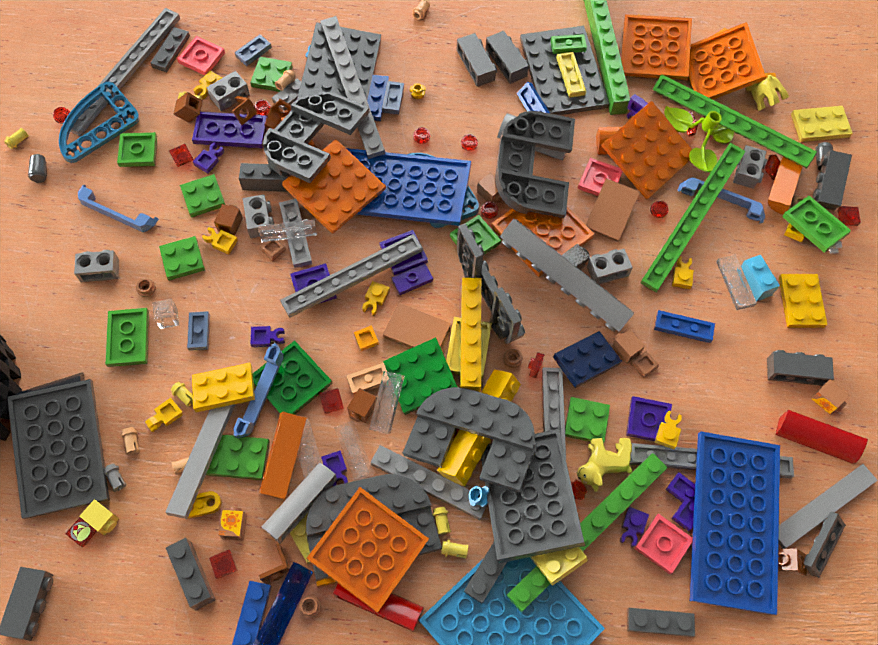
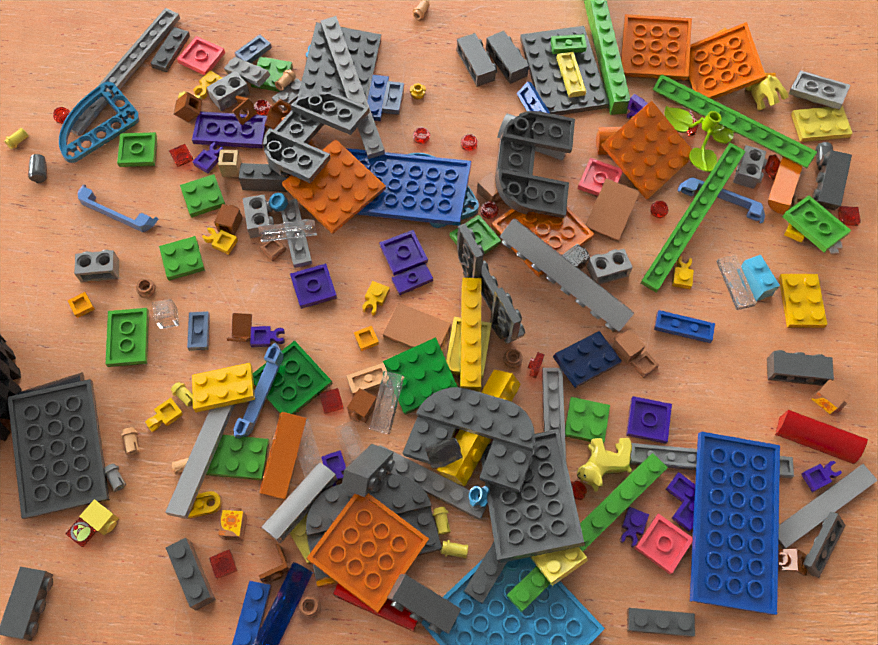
light grey tile [280,234,423,318] -> none
yellow plate [655,411,682,449] -> none
none -> light orange plate [67,292,95,318]
none -> tan brick [218,150,242,177]
none -> light grey plate [224,57,271,87]
none -> dark orange bracket [227,313,252,342]
none -> dark azure tile [269,193,288,212]
none -> dark grey brick [341,444,395,497]
none -> dark grey brick [387,574,461,635]
none -> clear smoke brick [425,438,463,468]
none -> light grey plate [789,70,851,110]
none -> dark purple plate [801,461,842,492]

